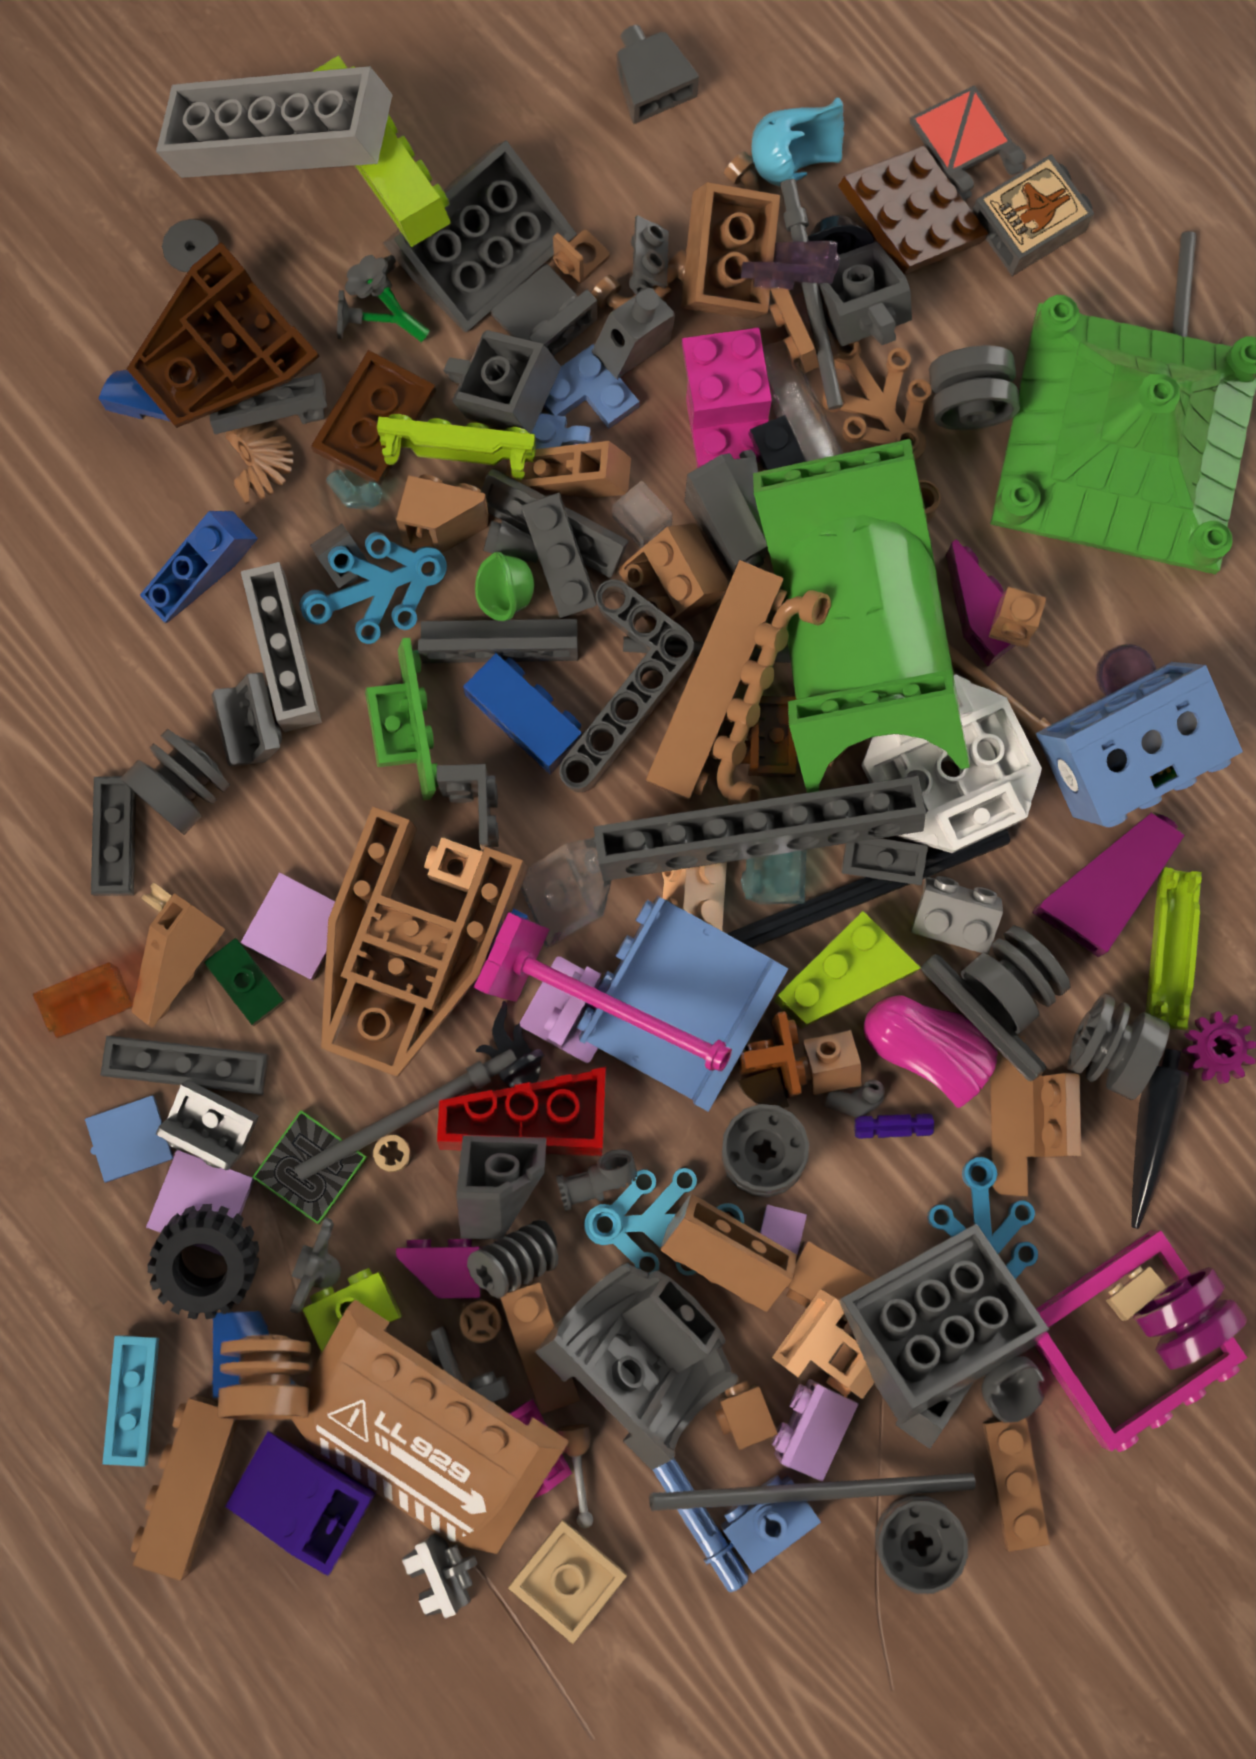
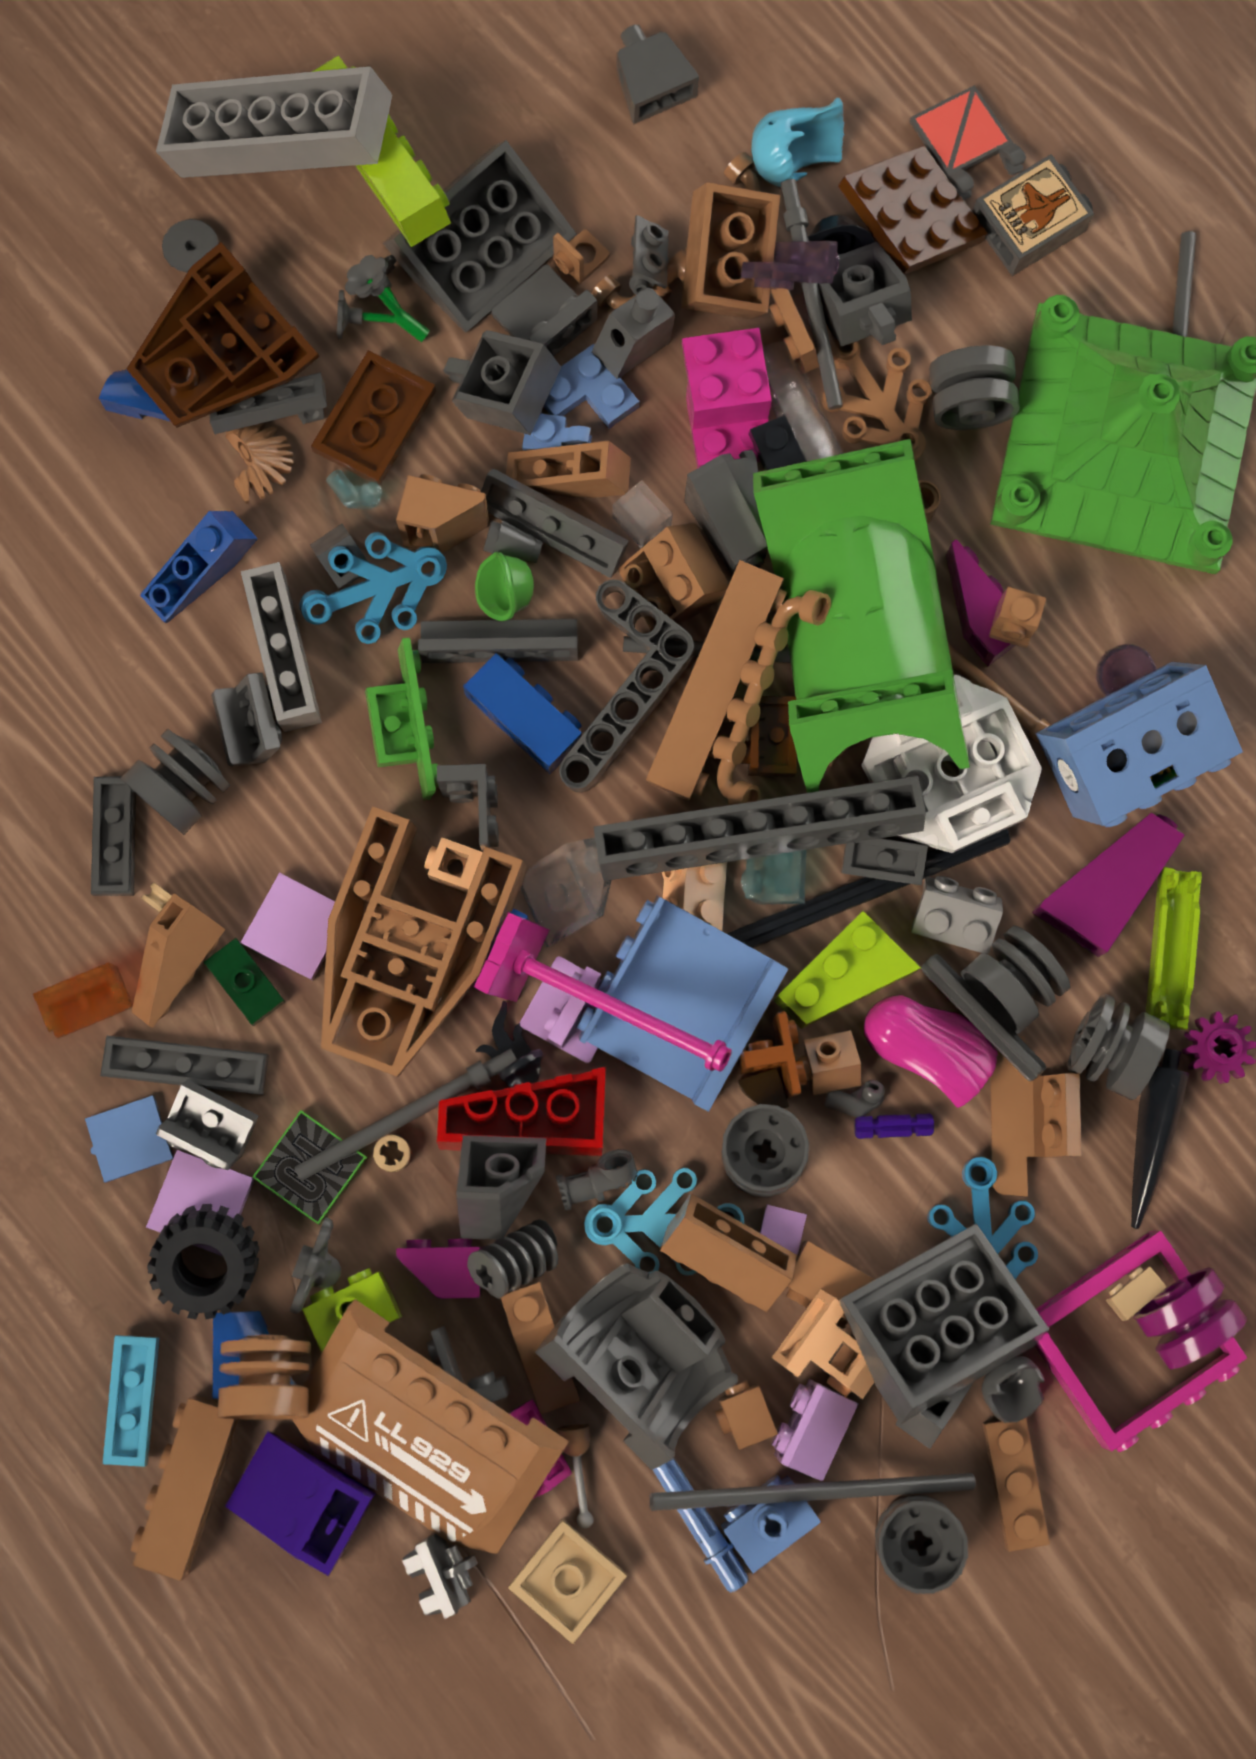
lime piece [377,414,536,480] -> none
medium nougat wheel [460,1300,502,1343] -> none
dark grey plate [521,492,597,618] -> none

